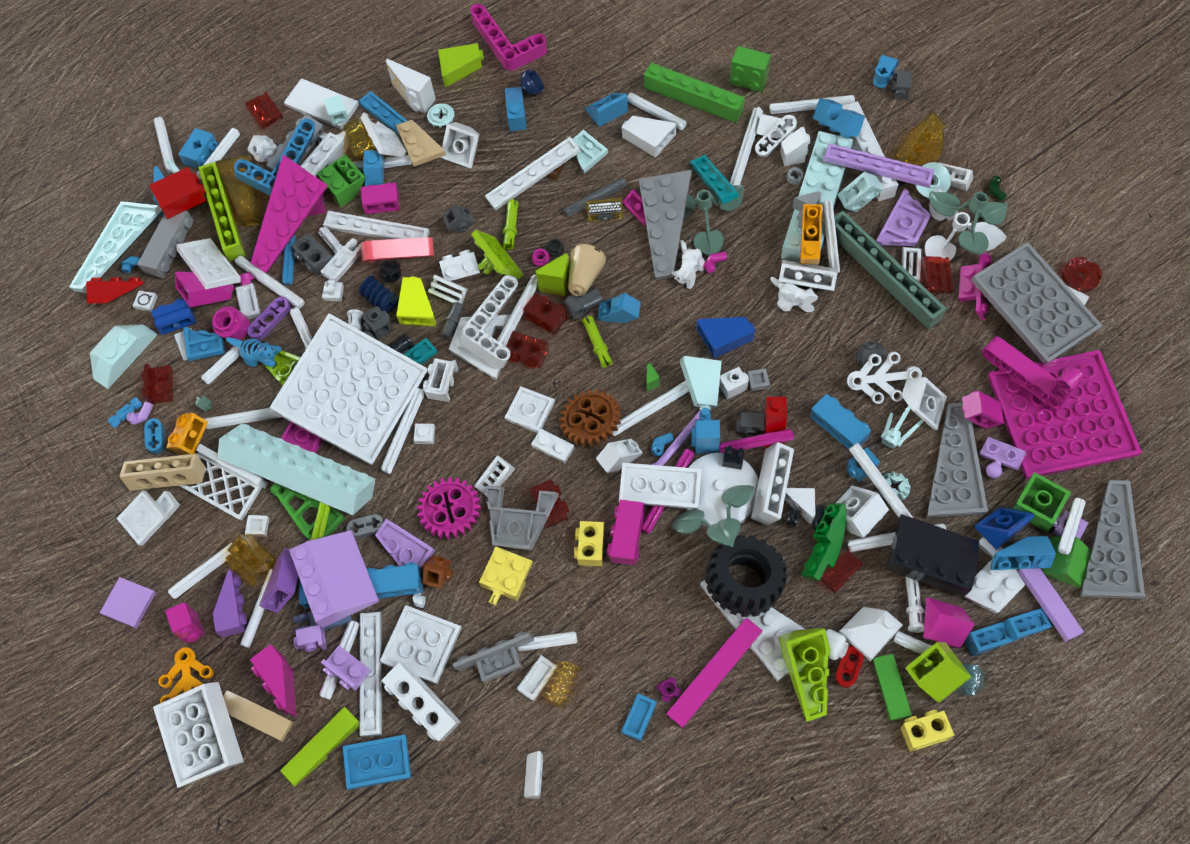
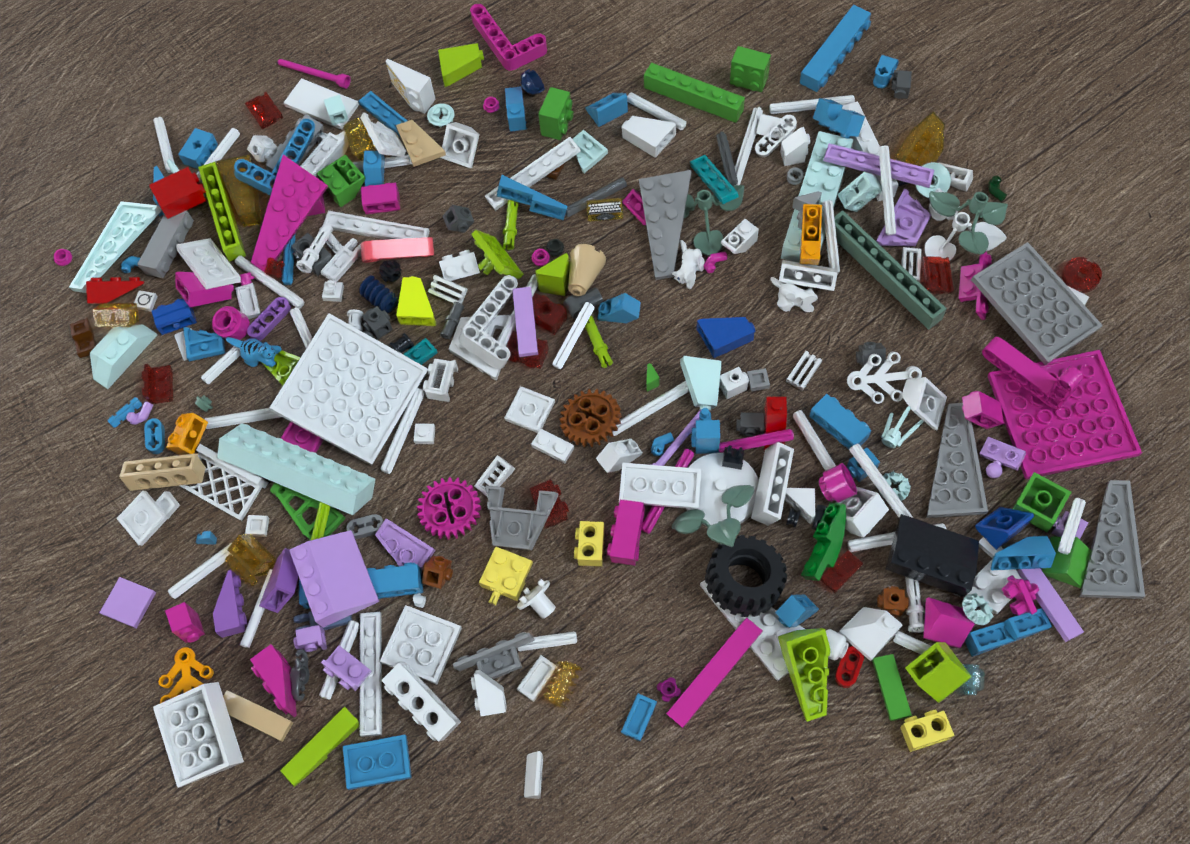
none -> dark pink plate [54,249,72,266]
none -> reddish brown slope [70,318,96,358]
none -> clear yellow brick [92,303,139,327]
none -> dark azure tile [196,531,217,544]
none -> clear red plate [265,257,285,278]
none -> dark pink piece [278,59,351,89]
none -> dark grey piece [290,649,310,701]
none -> white pin [296,223,333,273]
none -> white slope [471,670,507,716]
none -> dark pink plate [483,97,500,113]
none -> dark azure slope [497,175,567,220]
none -> lavender tile [513,287,538,357]
none -> white piece [517,579,556,619]
none -> bright green brick [538,87,574,140]
none -> white axle [552,302,594,369]
none -> dark grey axle [716,132,738,186]
none -> white slope [721,219,759,254]
none -> dark azure slope [775,595,819,628]
none -> white tile [786,351,822,391]
none -> white axle [793,410,836,471]
none -> dark azure brick [800,5,871,92]
none -> dark pink piece [819,463,857,503]
none -> dark orange brick [877,586,908,618]
none -> white axle [879,146,896,236]
none -> light aqua gear [962,593,994,625]
none -> dark pink hips [1002,575,1039,616]

